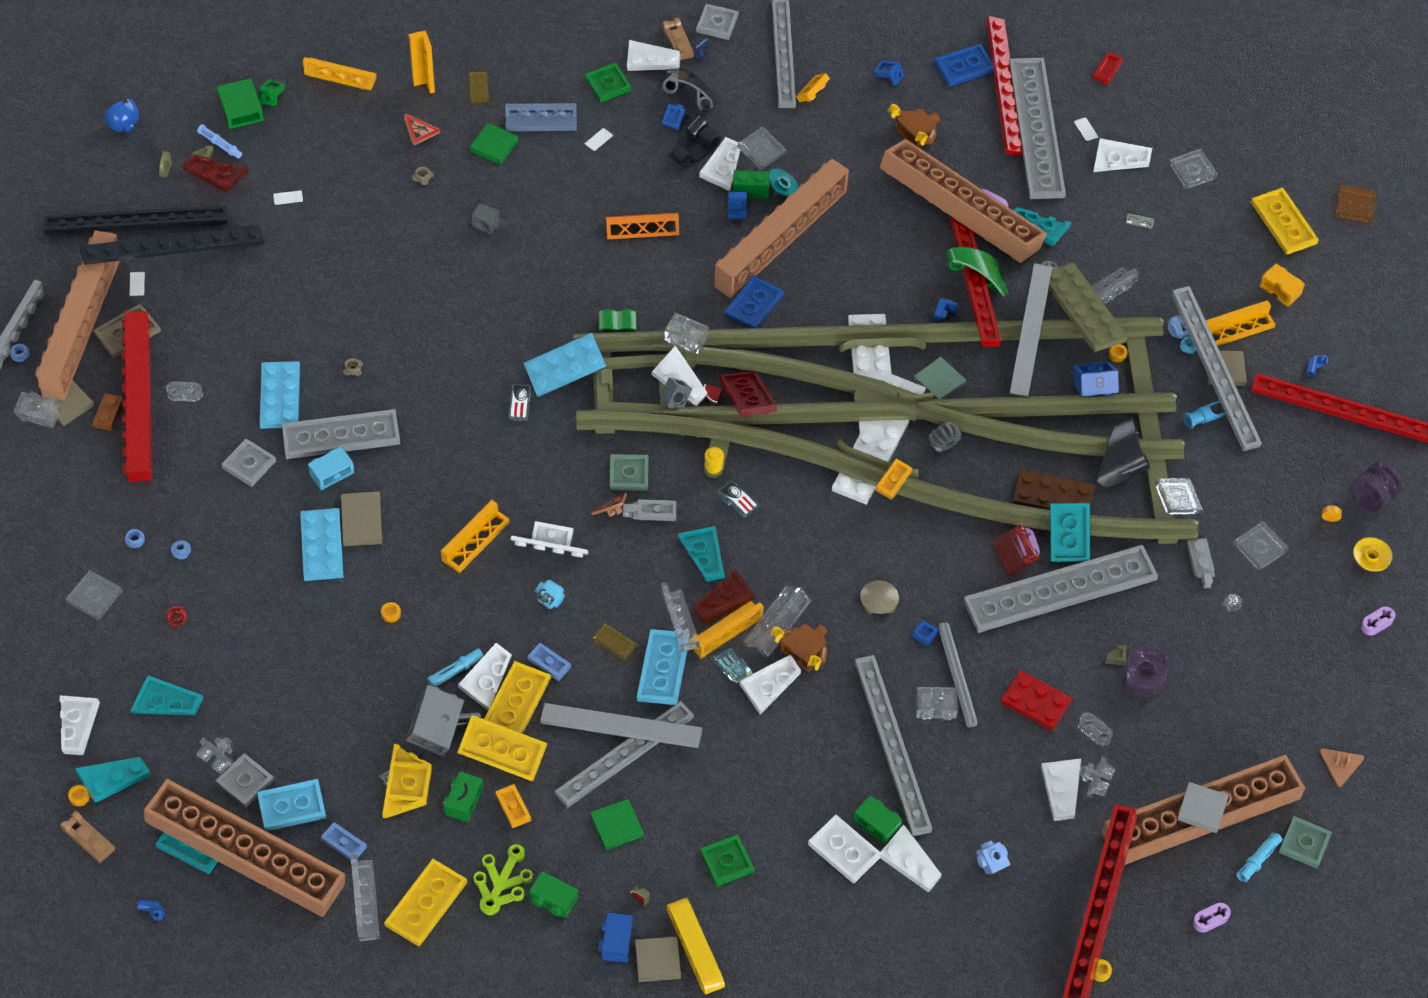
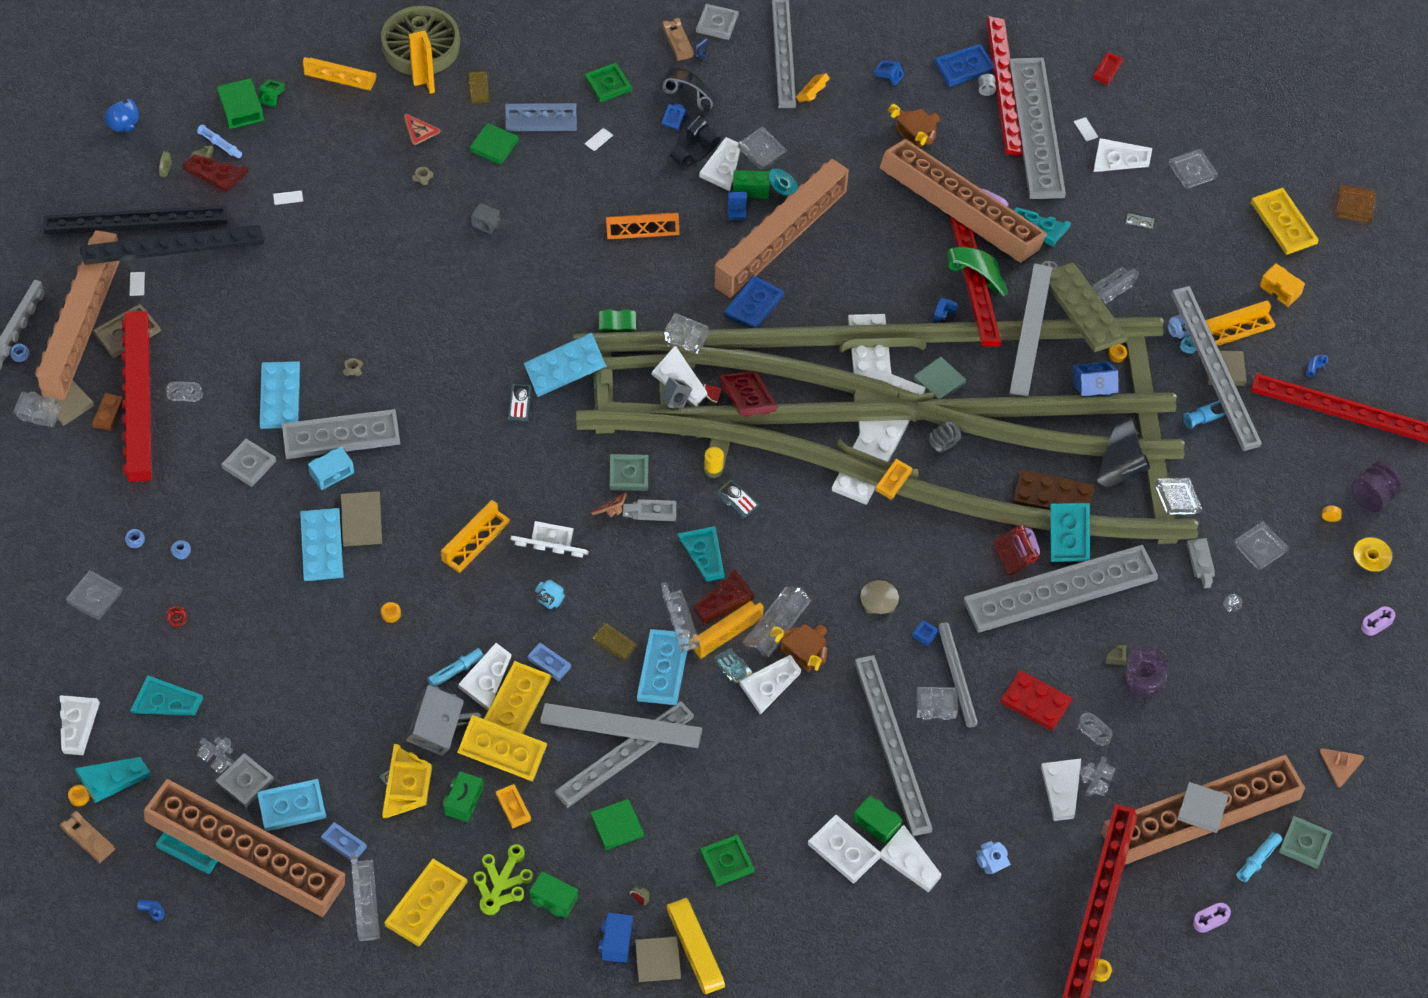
white wing [627,40,680,71] -> none
none -> olive piece [381,6,460,75]
none -> light grey wheel [978,74,996,96]

